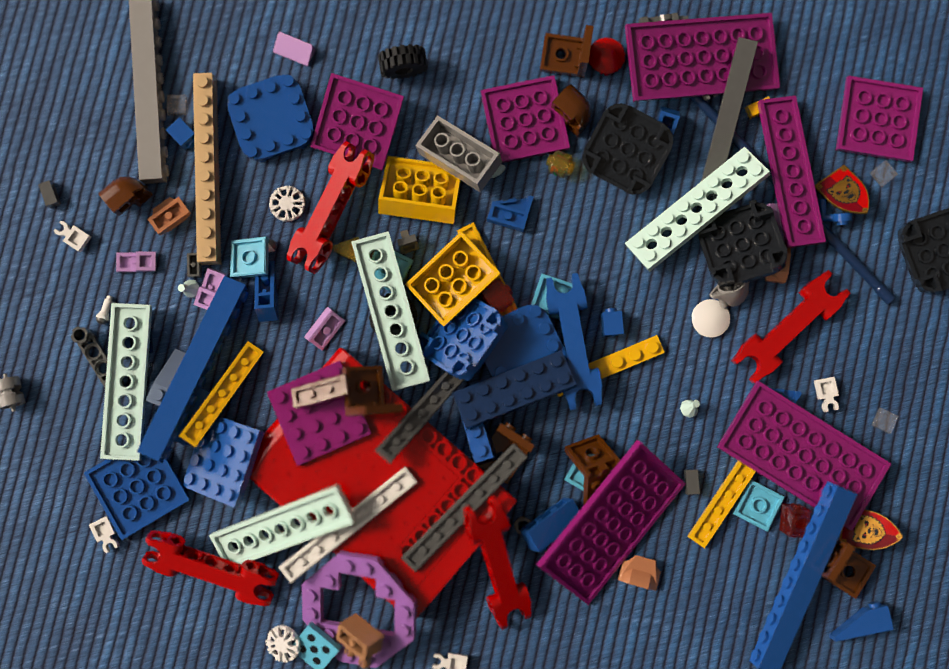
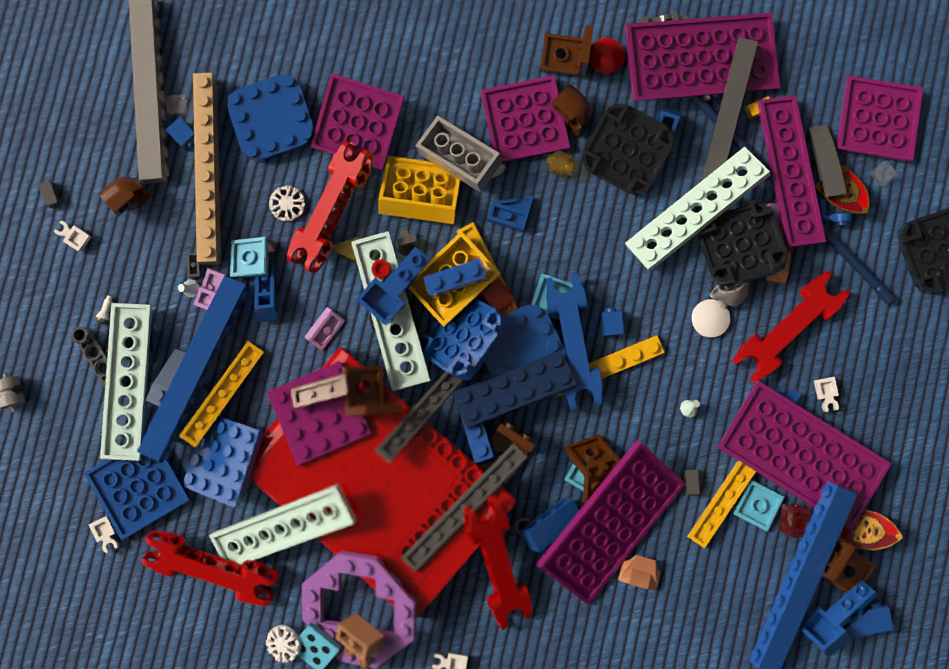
lavender slope [116,251,156,272] -> none
nougat slope [148,197,191,235] -> none
lavender slope [273,32,315,67] -> none
white tile [279,467,418,583] -> none
black tyre [378,44,428,79] -> none
clear tile [871,408,899,434] -> none
none -> blue plate [356,247,430,326]
none -> red tile [371,259,391,280]
none -> blue brick [424,258,489,298]
none -> blue plate [799,580,877,656]
none -> dark grey slope [807,125,847,198]

